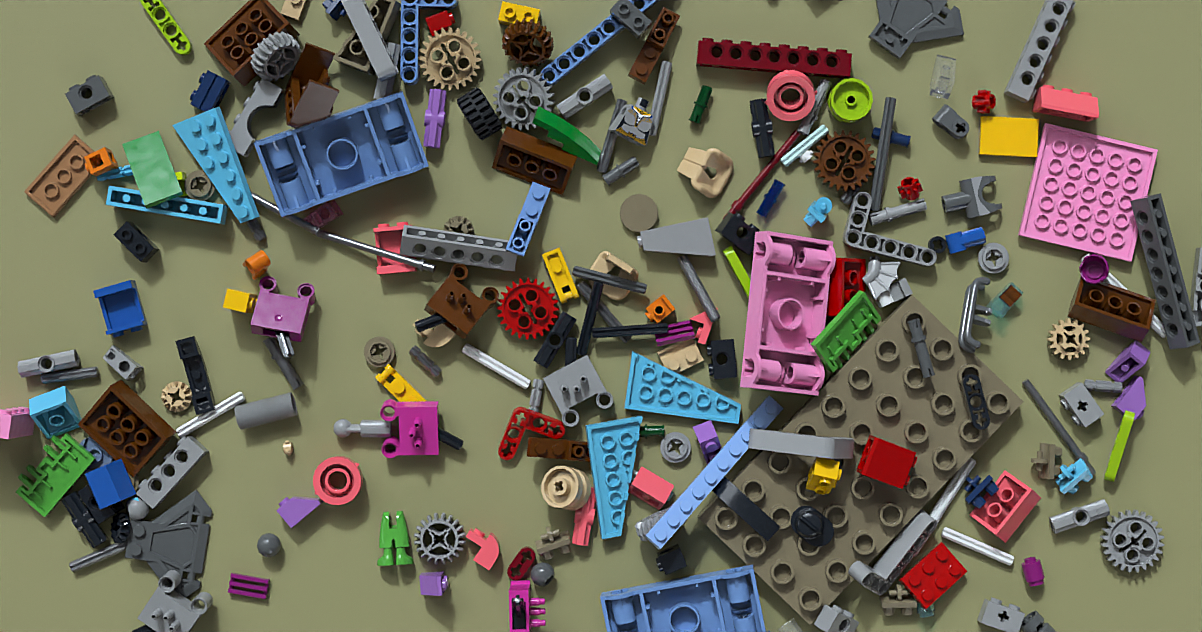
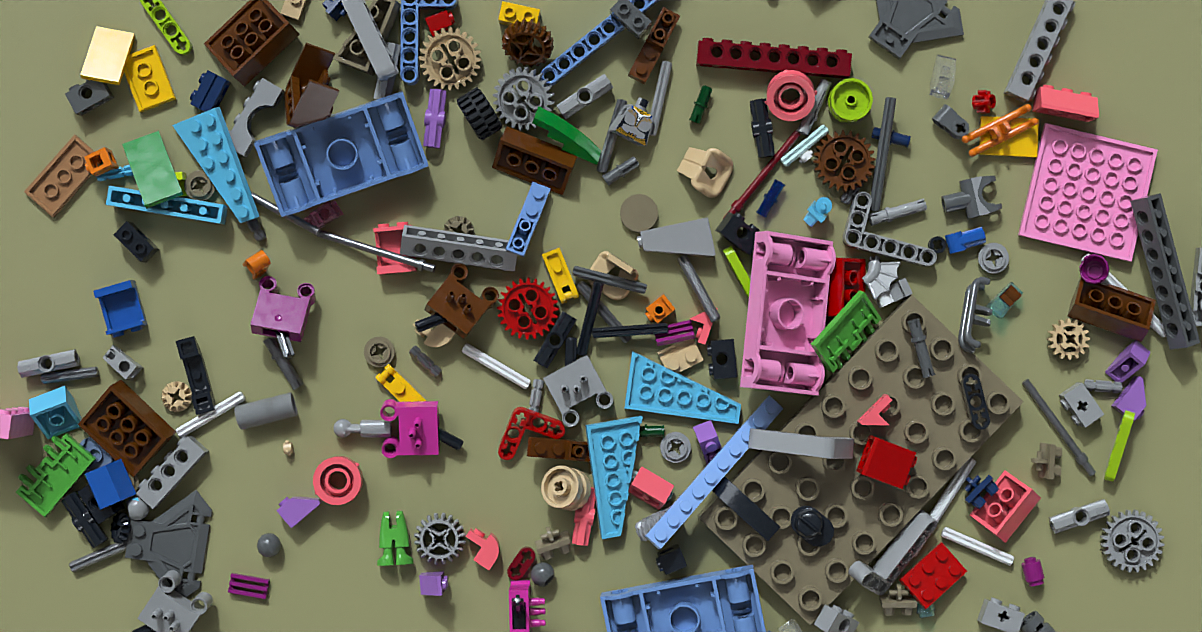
yellow brick [223,288,257,313] -> none
light grey gear [250,31,301,82] -> none
yellow brick [806,457,842,494] -> none
red gear [897,177,923,201] -> none
medium azure hips [1055,458,1093,494] -> none
none -> tile [80,26,135,85]
none -> yellow tile [124,45,176,113]
none -> coral slope [857,394,892,425]
none -> orange piece [961,104,1039,157]

